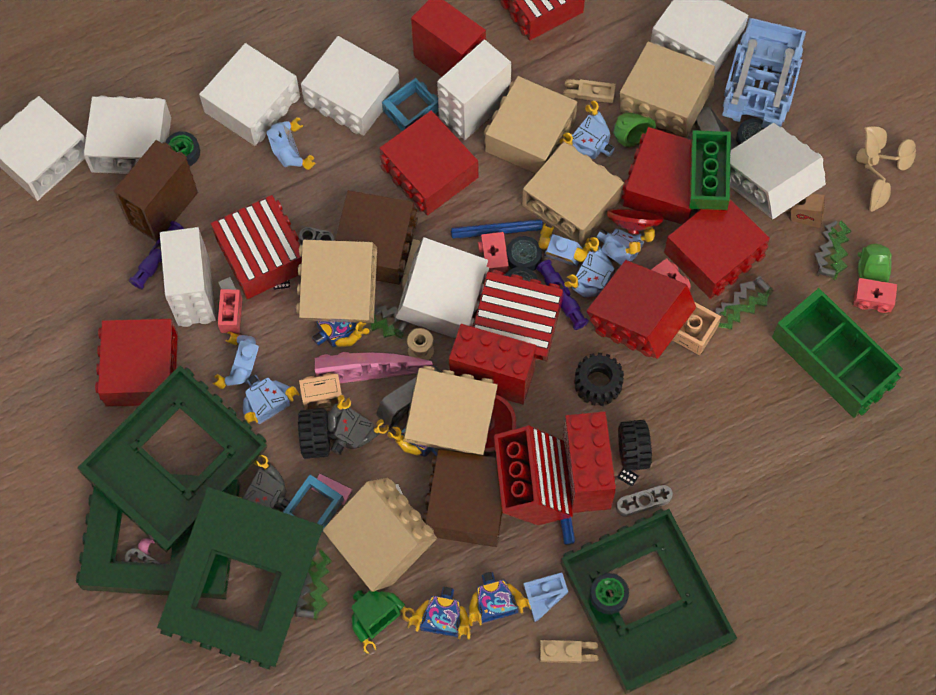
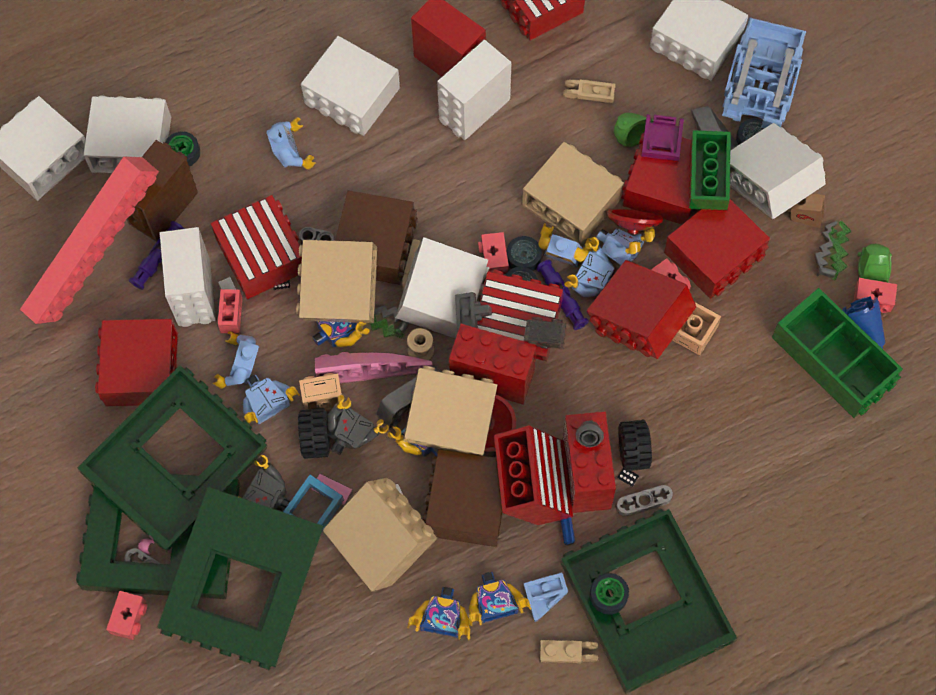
white brick [199,43,300,146] -> none
clear neon green piece [296,550,332,620] -> none
green torso [351,590,415,654] -> none
red brick [379,110,479,216] -> none
dark azure window [382,78,439,131] -> none
blue axle [451,219,543,239] -> none
tan brick [484,76,578,174] -> none
light blue torso [559,101,615,159] -> none
black tyre [574,352,624,406] -> none
tan brick [620,42,715,137] -> none
piece [716,275,773,329] -> none
tan plant [857,126,916,211] -> none
none -> coral brick [20,156,159,324]
none -> coral brick [106,591,147,640]
none -> dark grey hinge [455,292,492,332]
none -> clear smoke slope [524,317,567,349]
none -> dark grey cone [576,421,604,447]
none -> magenta container [641,114,684,161]
none -> blue cone [842,296,885,348]

